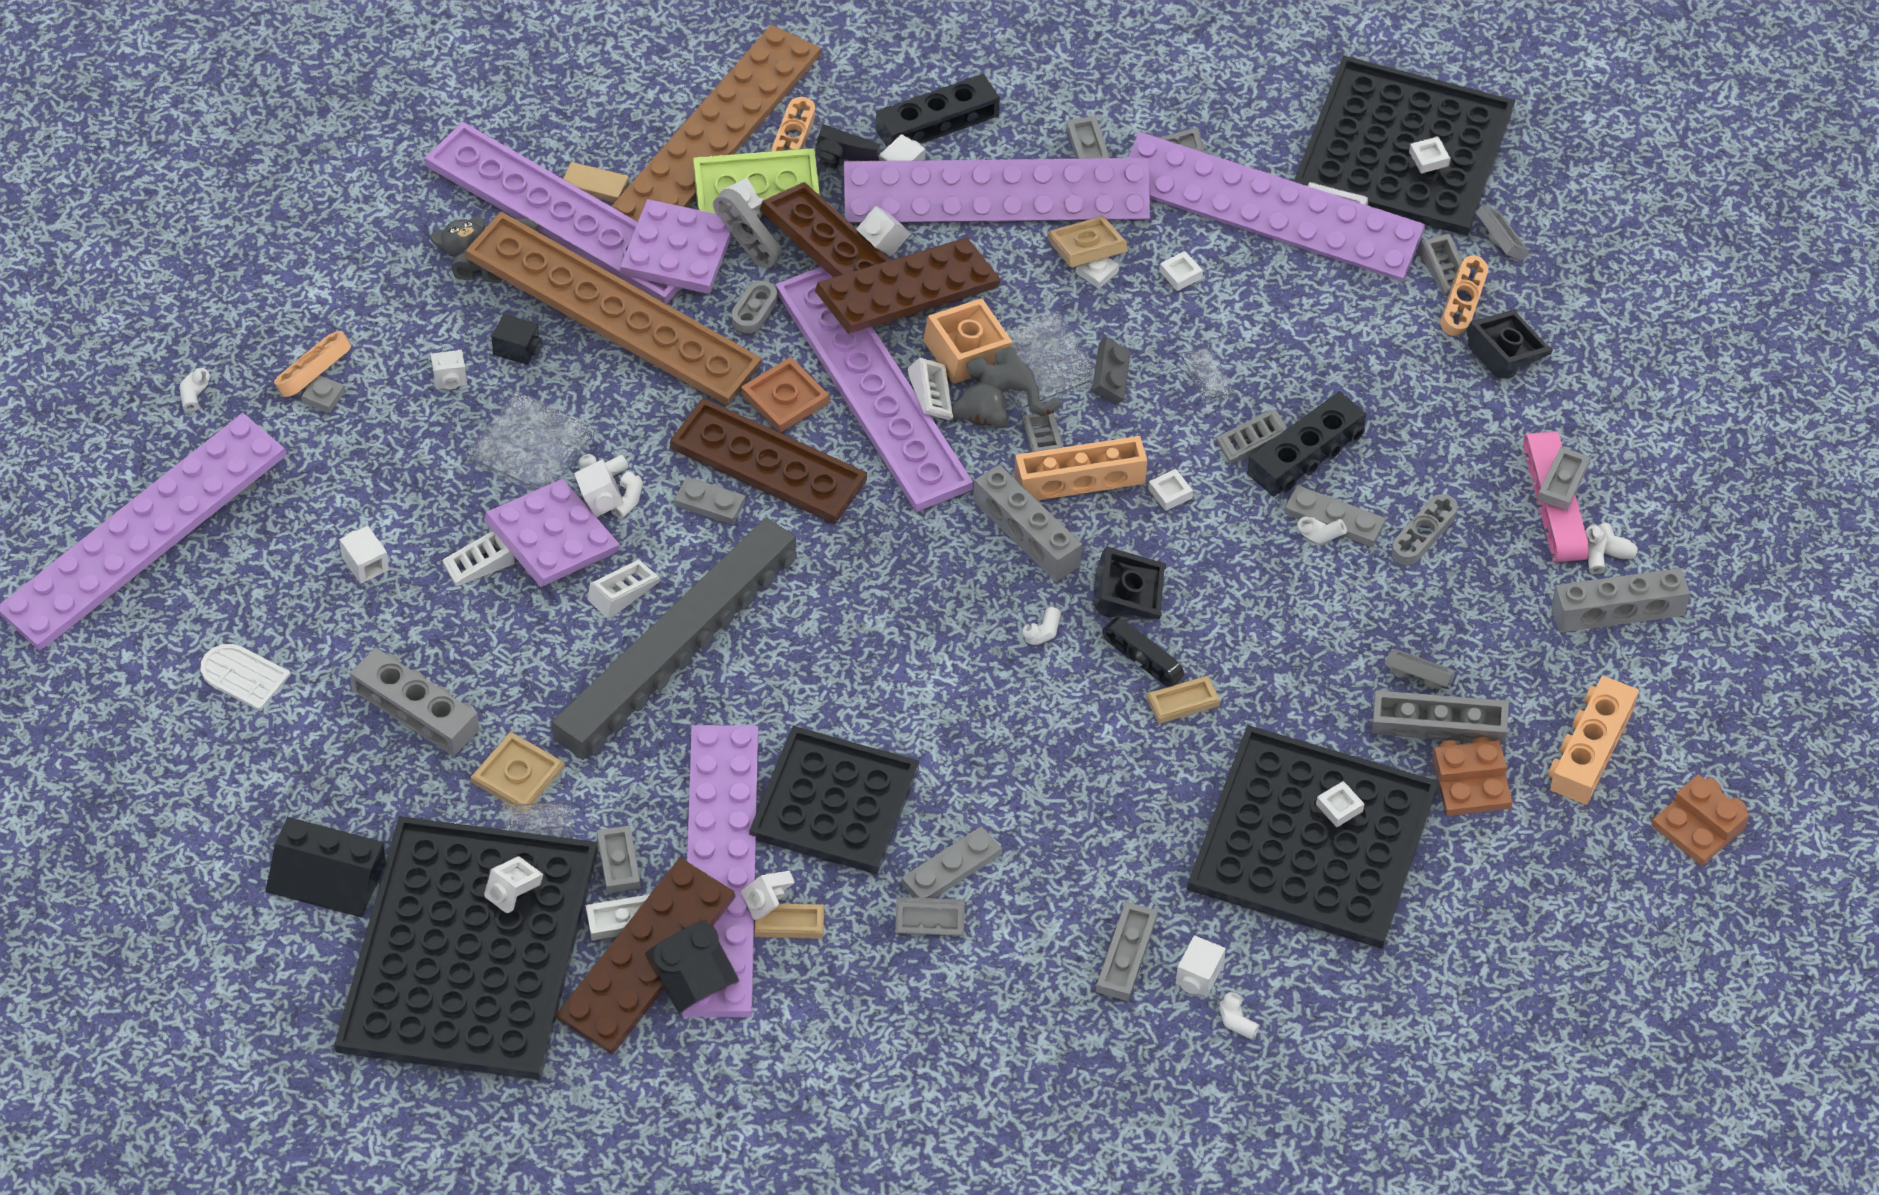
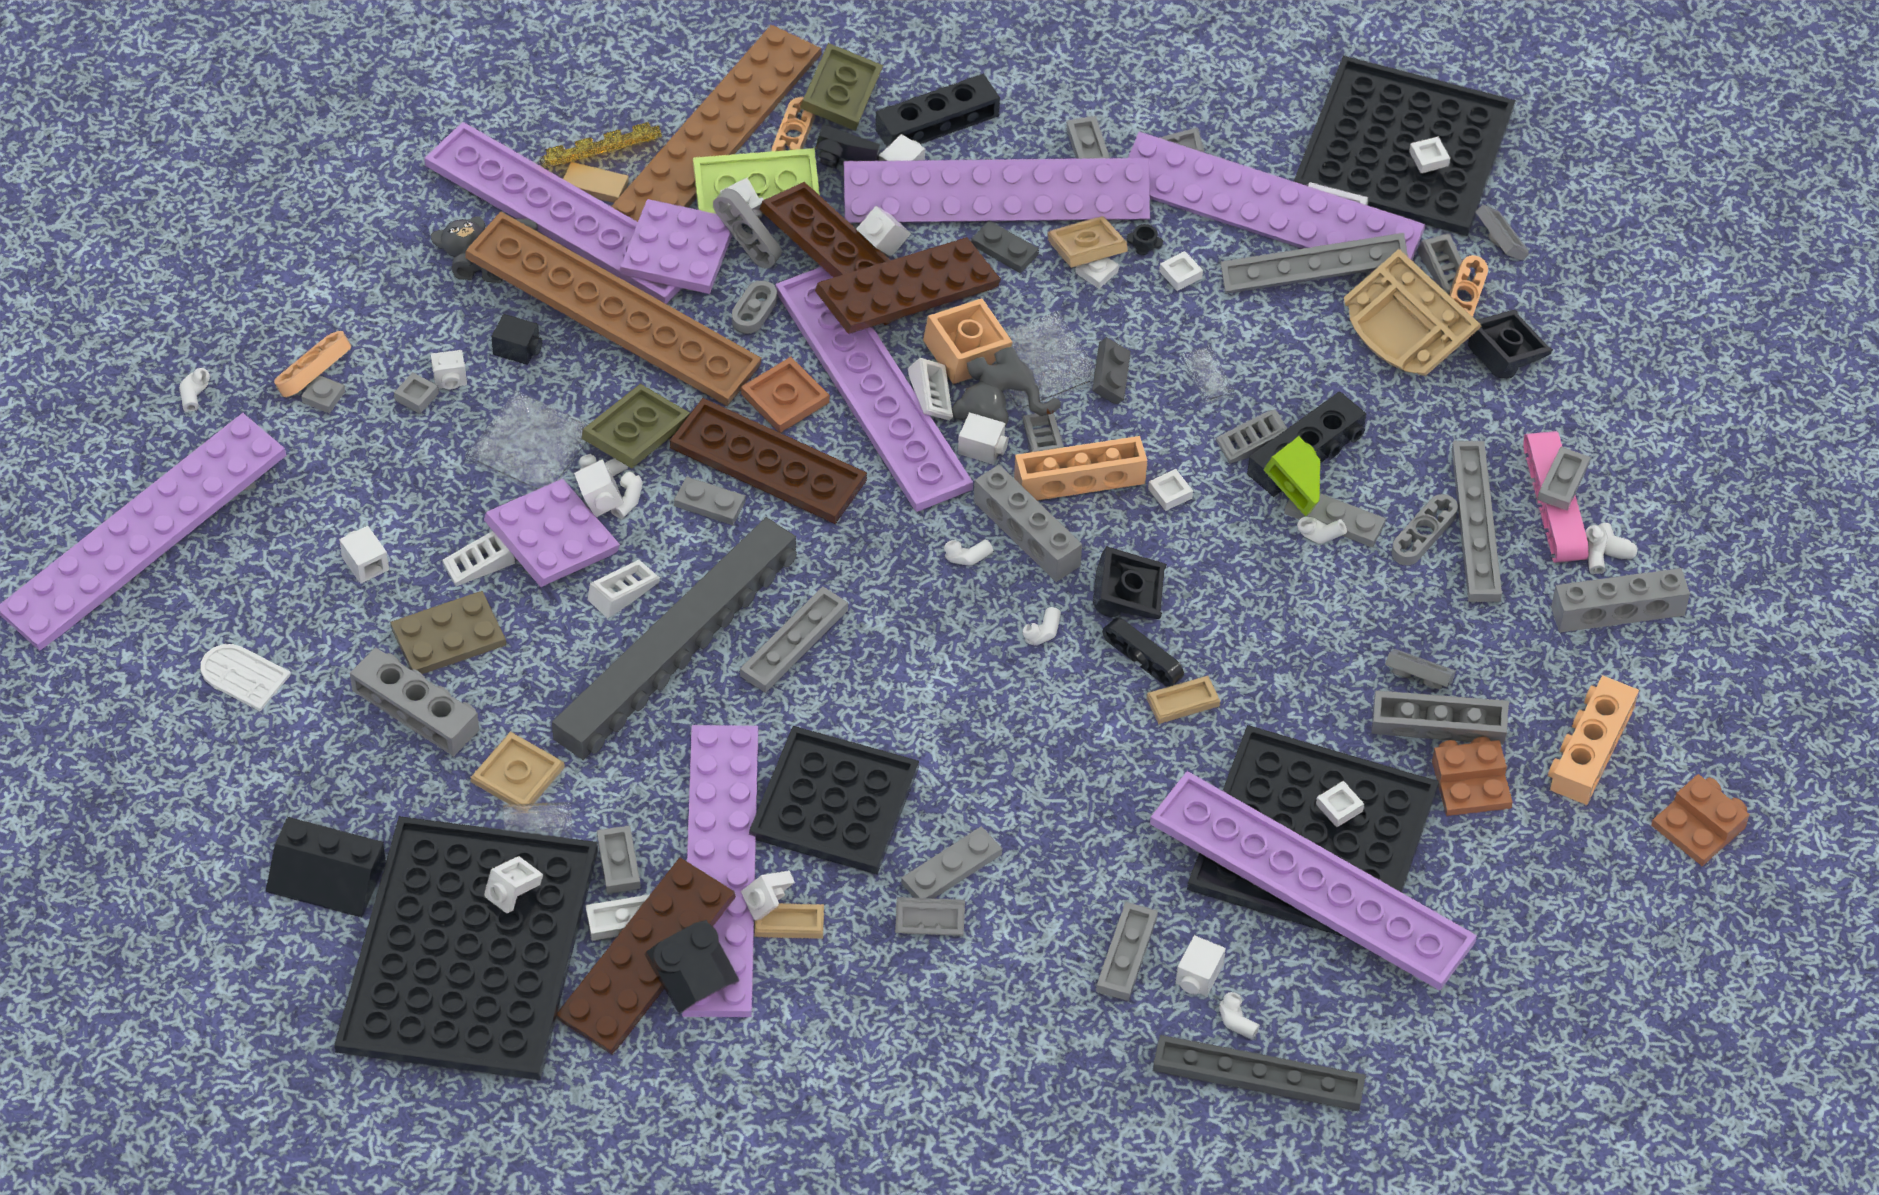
none -> dark tan plate [390,591,506,674]
none -> light grey plate [394,372,439,414]
none -> clear yellow plate [539,122,662,169]
none -> olive plate [581,384,690,468]
none -> light grey plate [740,586,848,693]
none -> olive plate [800,43,883,131]
none -> white arm [944,539,993,566]
none -> white brick [958,412,1009,465]
none -> dark grey plate [971,220,1039,273]
none -> black plate [1127,224,1163,255]
none -> lavender plate [1150,771,1477,991]
none -> dark grey plate [1153,1035,1366,1111]
none -> light grey plate [1221,233,1408,294]
none -> lime slope [1263,436,1320,516]
none -> tan slope [1344,249,1481,376]
none -> light grey plate [1452,441,1502,602]

